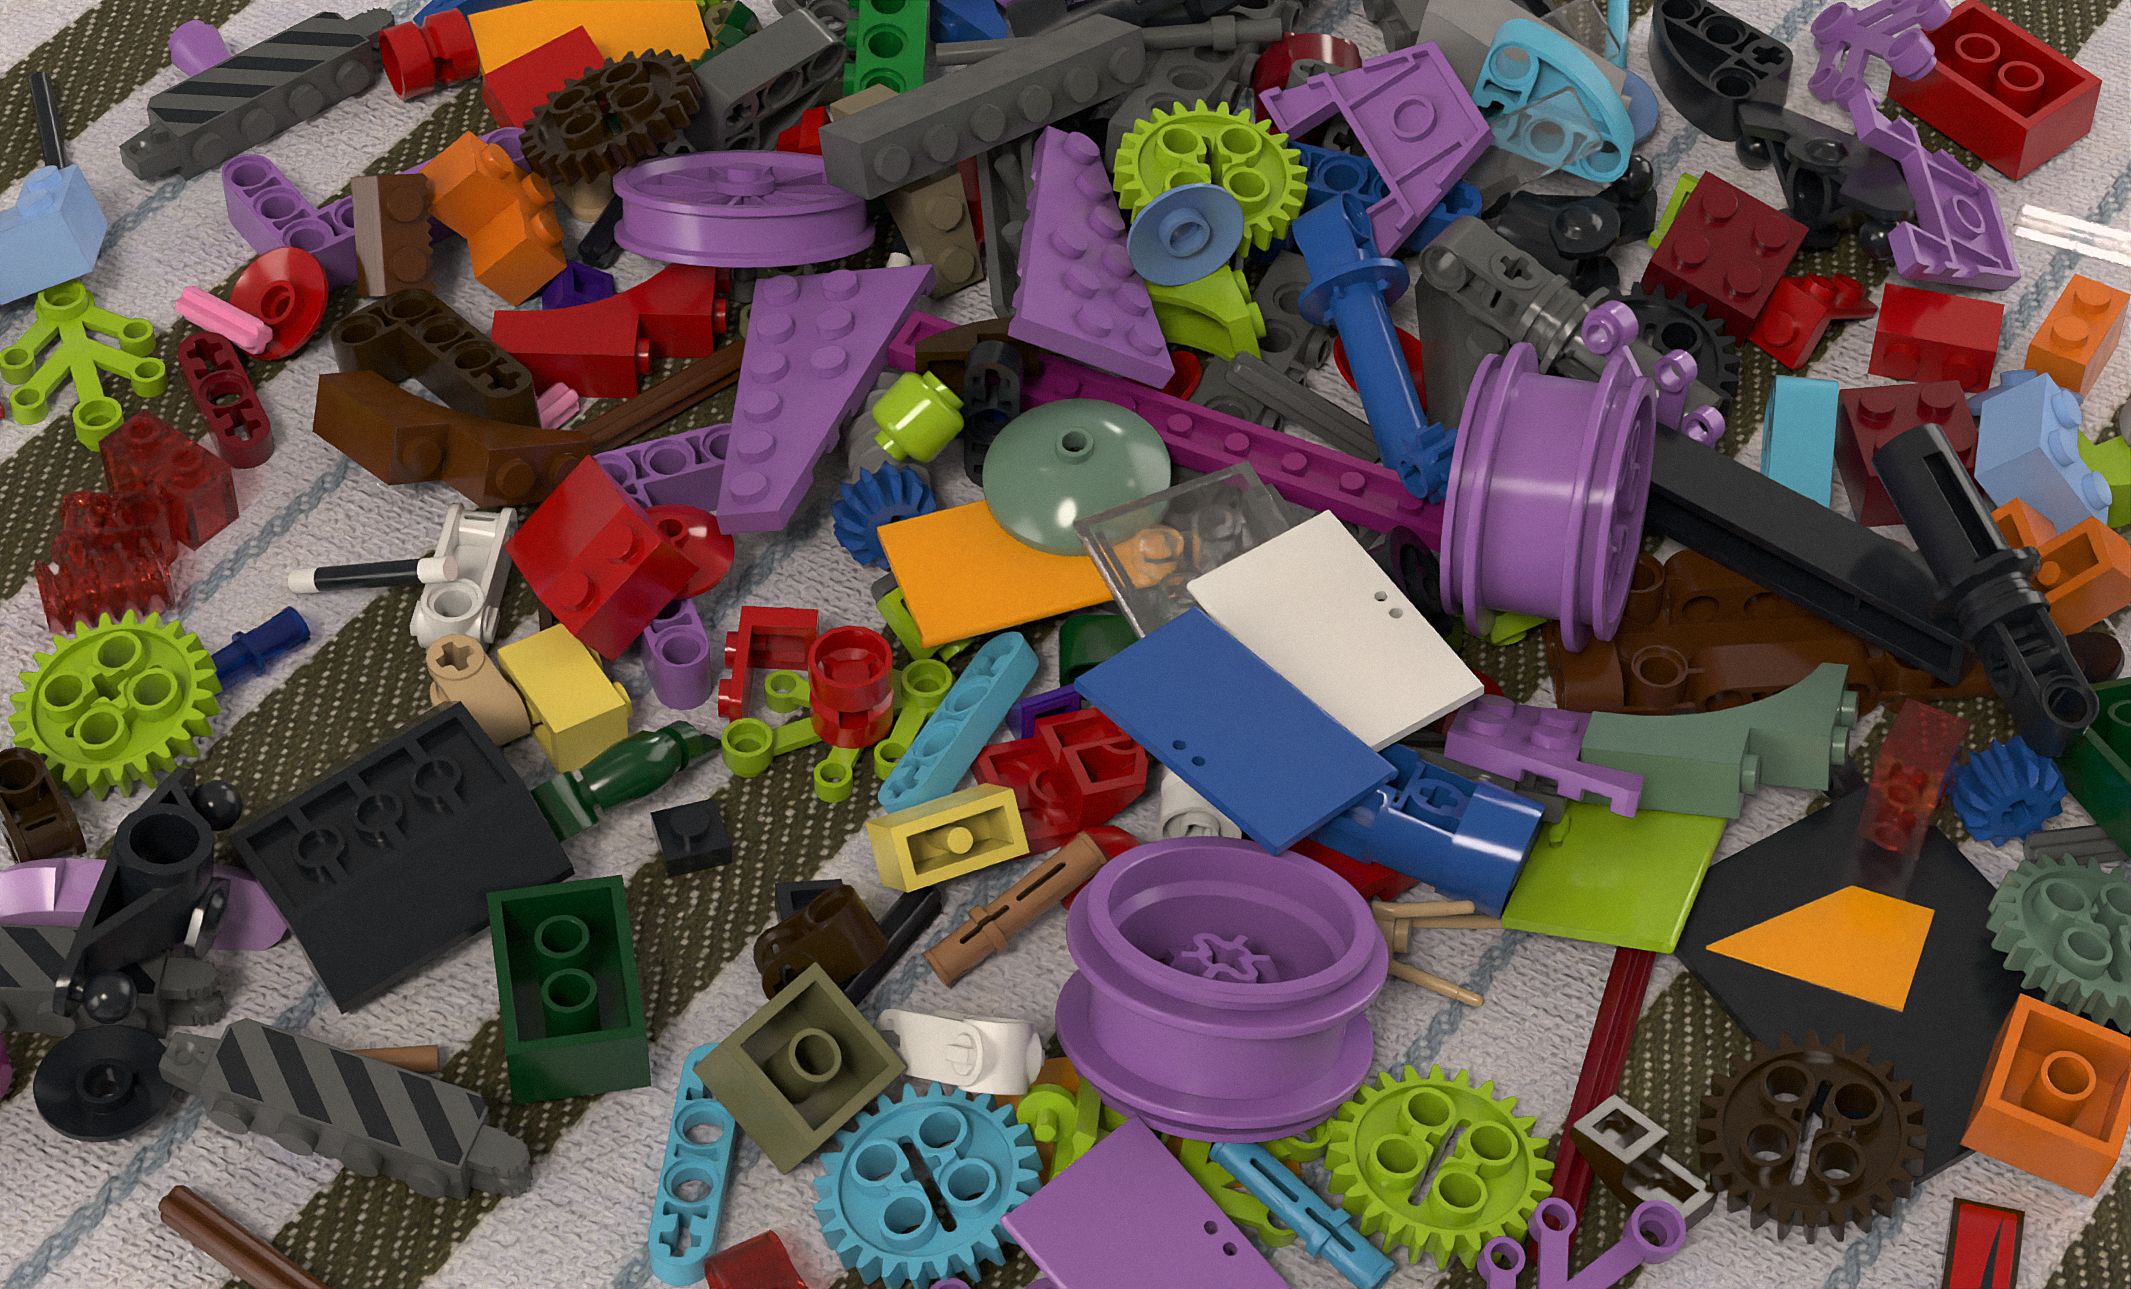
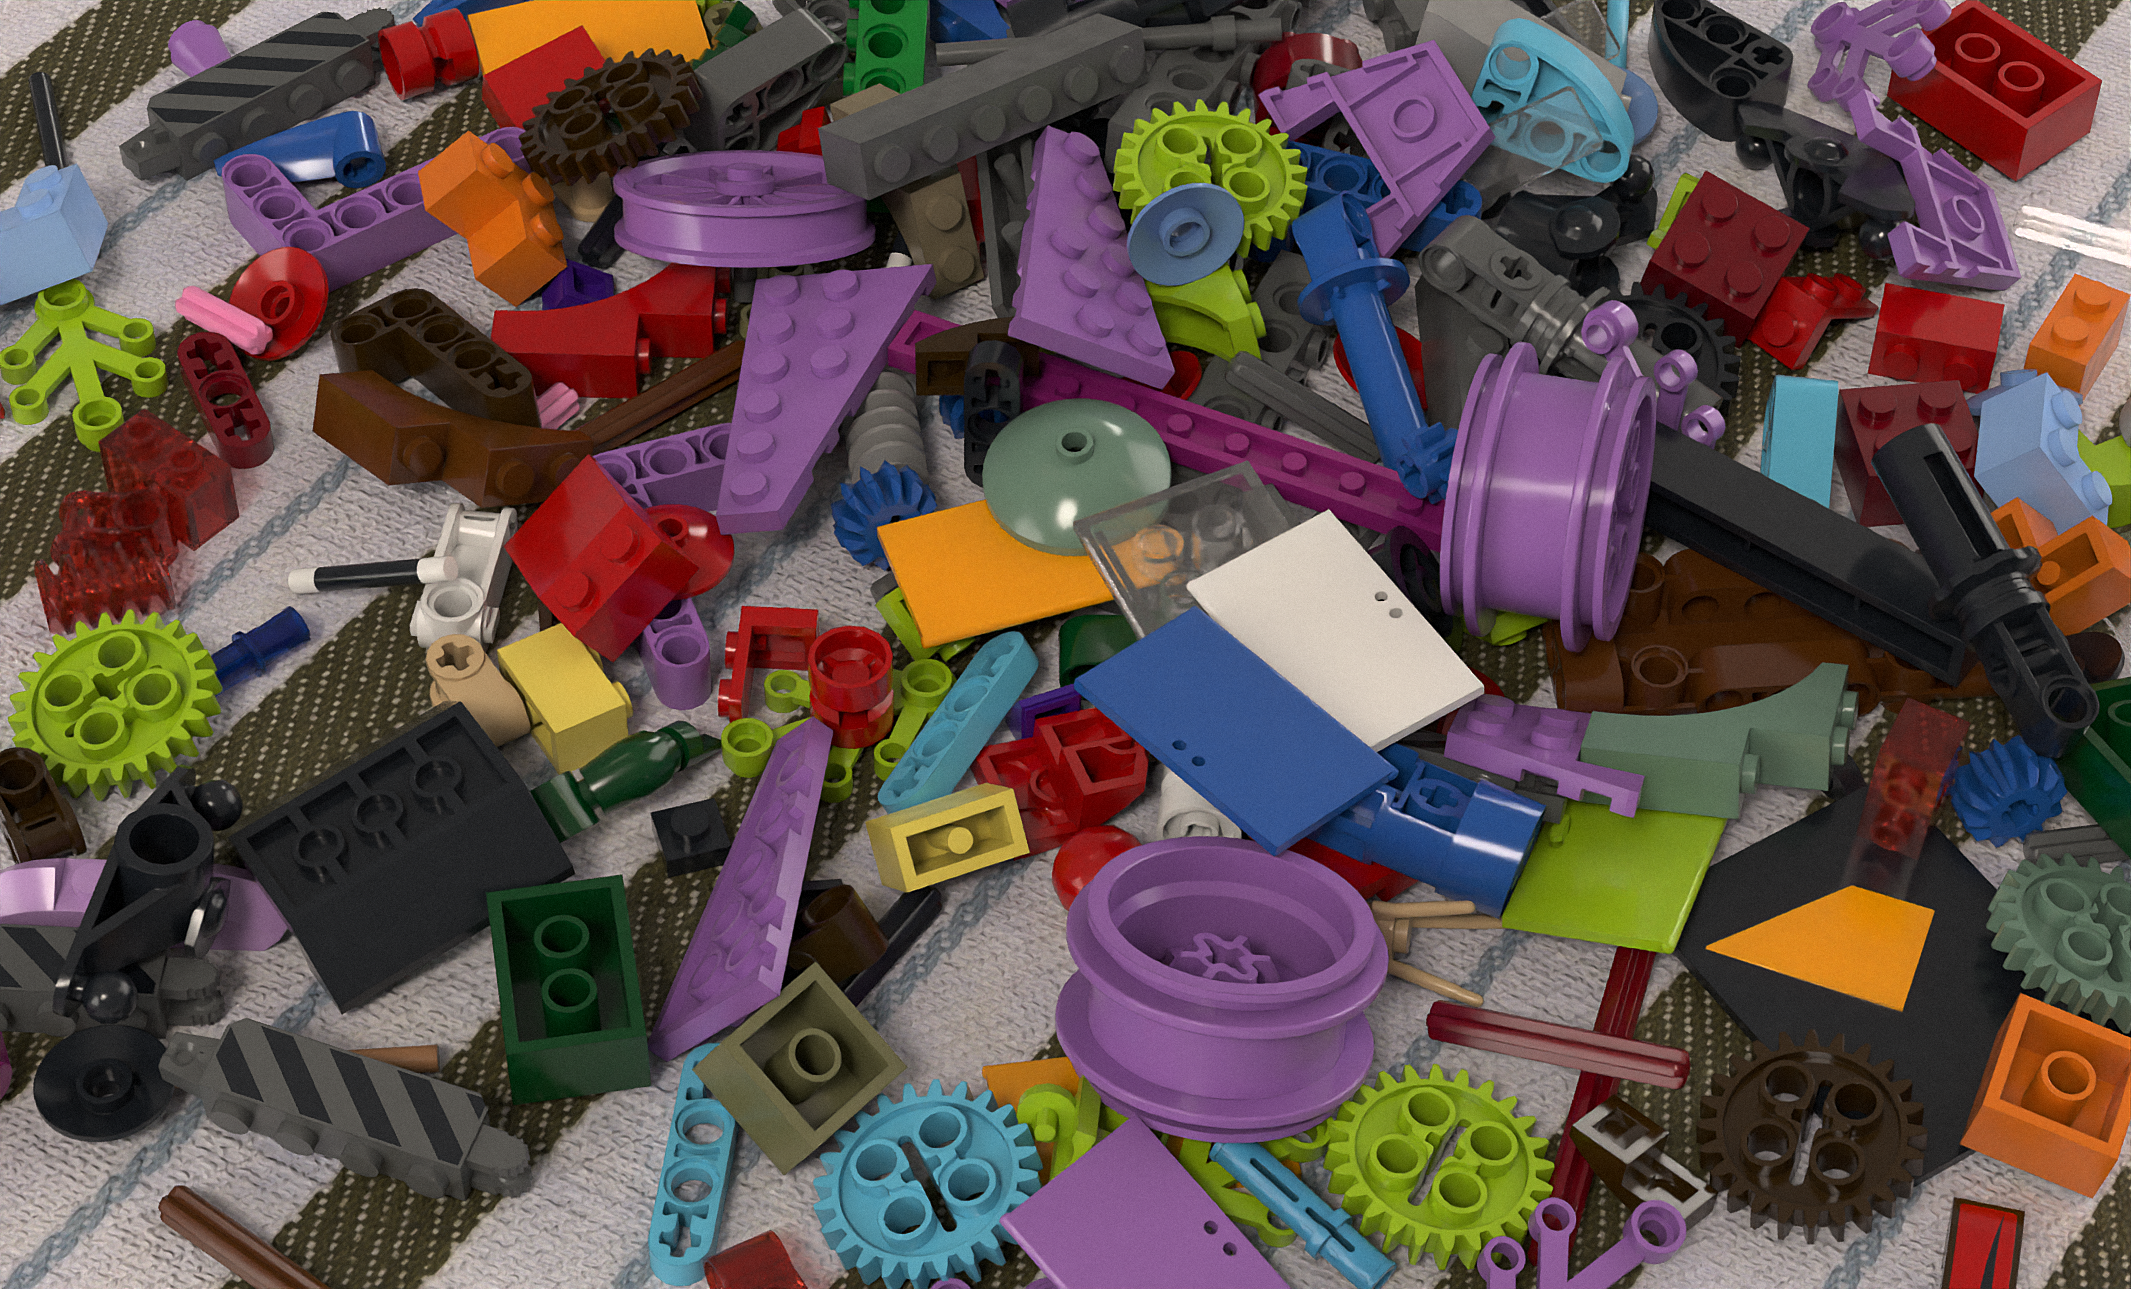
reddish brown brick [351,173,436,296] -> none
lime head [872,370,965,464] -> none
white piece [874,1009,1045,1095] -> none
medium nougat pin [922,831,1108,988] -> none
none -> blue piece [213,111,386,188]
none -> medium lavender wing [647,716,833,1062]
none -> dark red axle [1426,1000,1691,1090]

